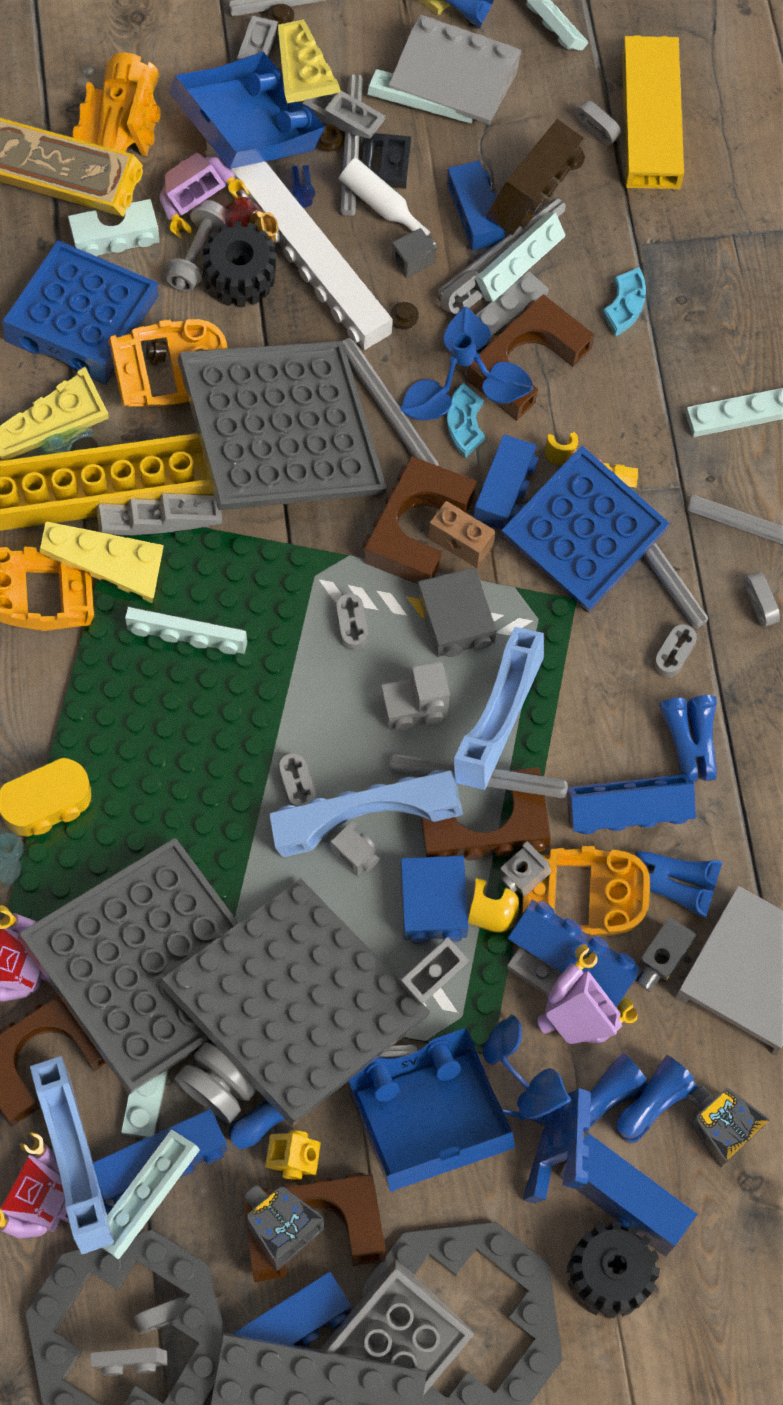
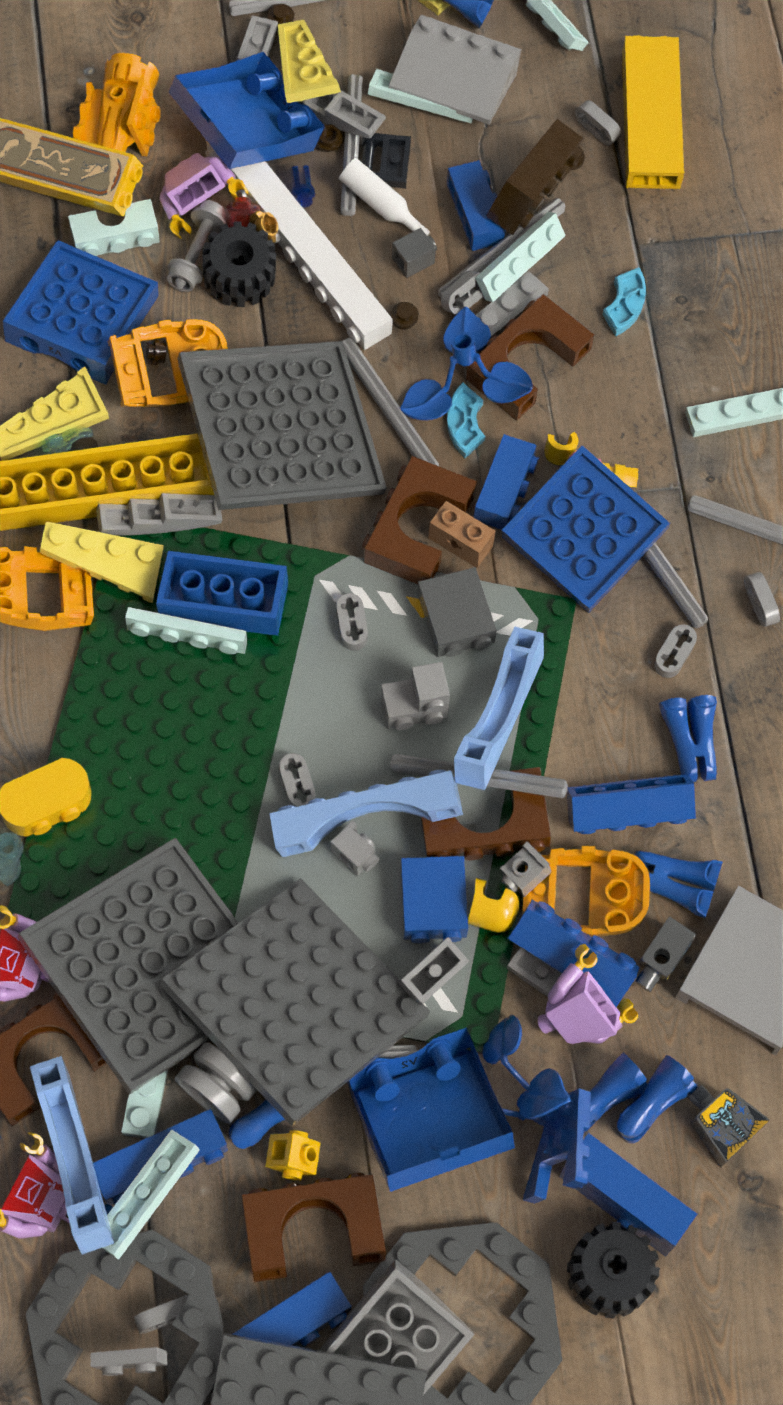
dark grey torso [244,1185,324,1271] -> none
none -> blue brick [156,551,288,636]

